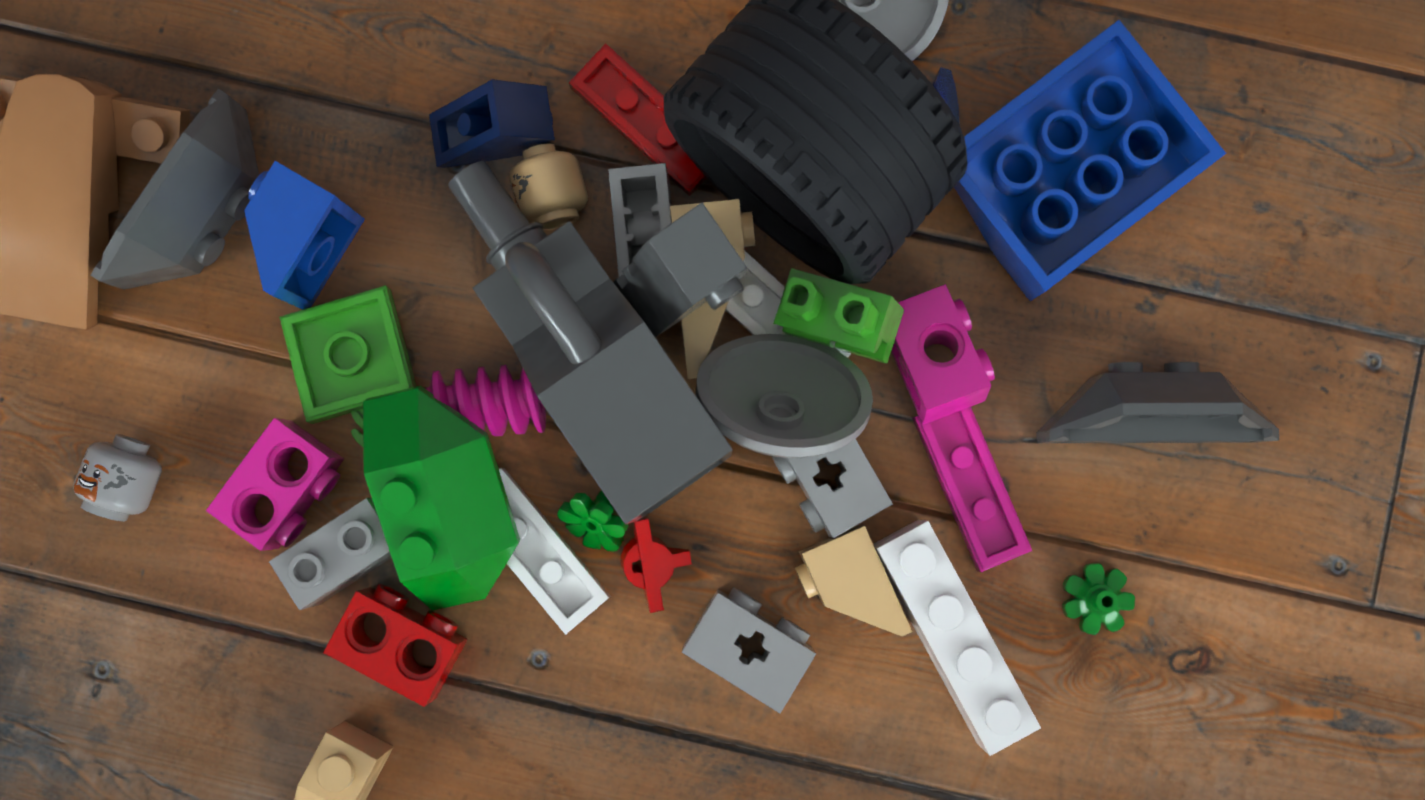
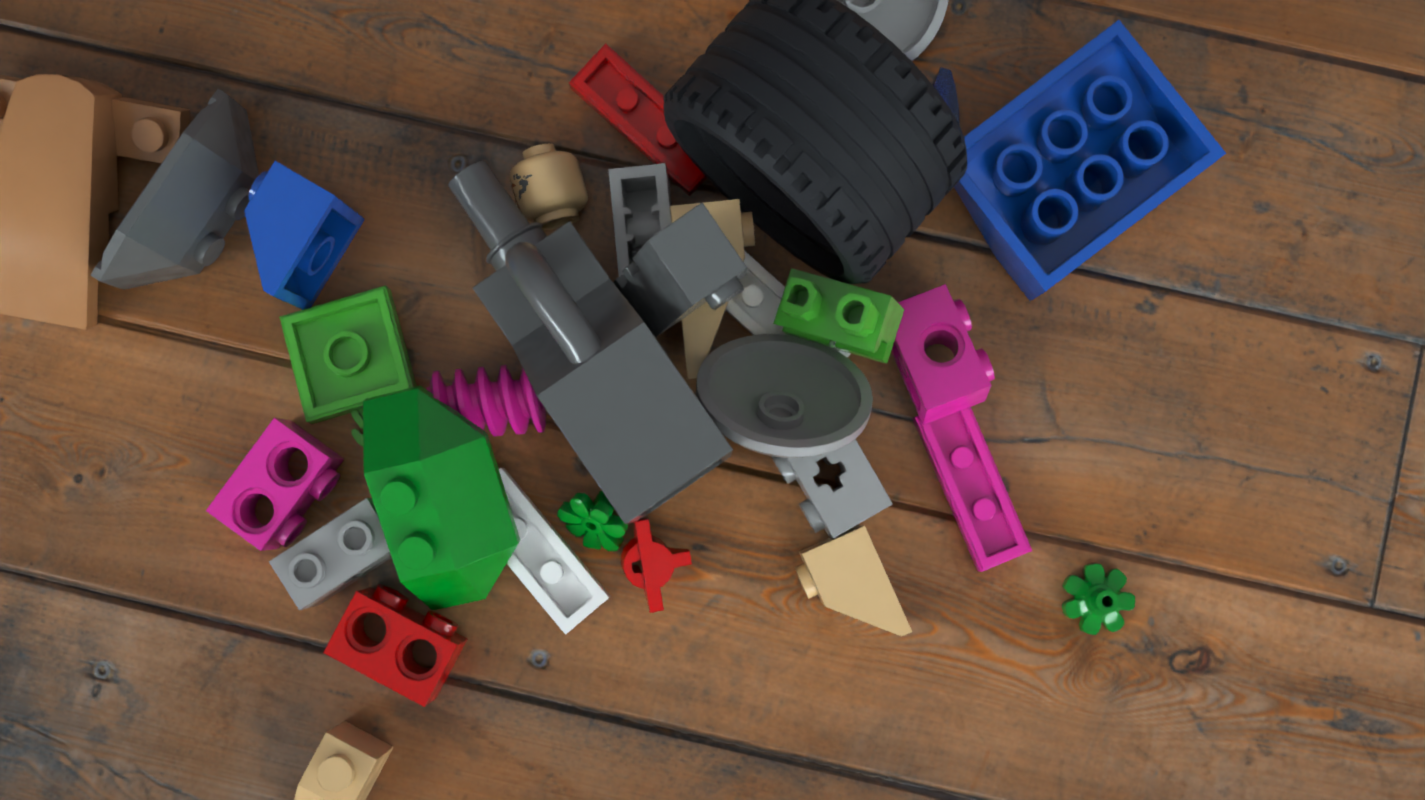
light grey head [73,434,162,522] -> none
dark blue slope [429,79,555,168] -> none
light grey brick [682,587,816,713] -> none
white brick [873,520,1041,756] -> none
dark grey wedge [1036,362,1279,443] -> none

